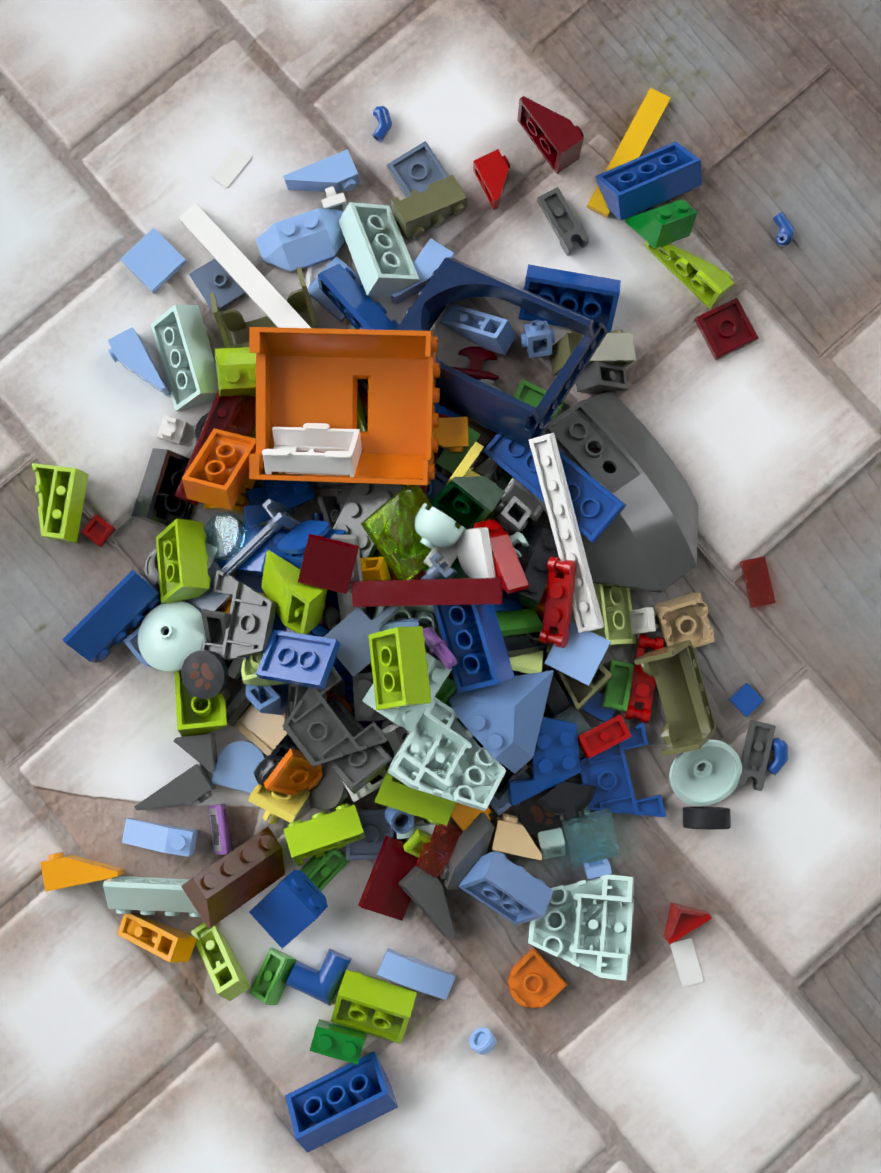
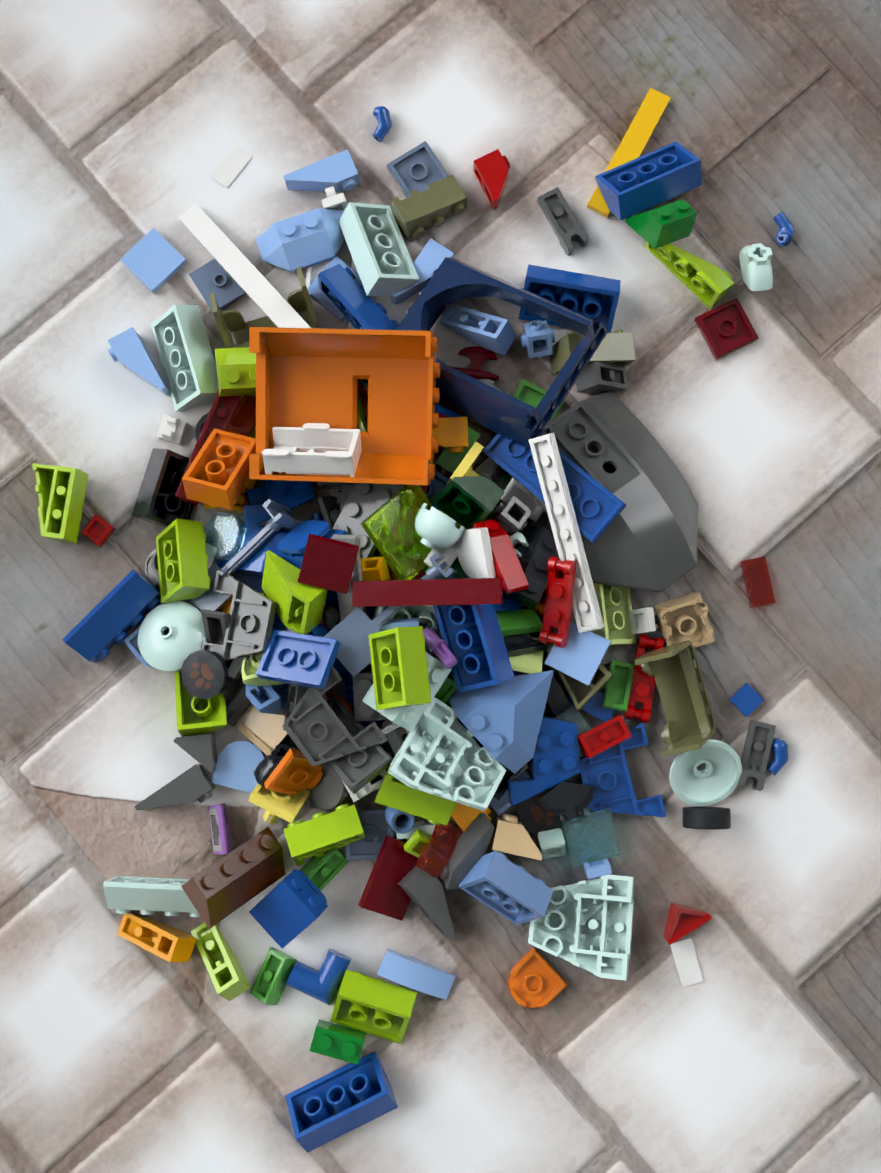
light orange slope [40,852,125,892] -> none
light blue slope [122,818,199,857] -> none
light blue tile [469,1027,497,1055] -> none
dark red slope [517,96,584,174] -> none
none -> light aqua piece [739,243,773,291]

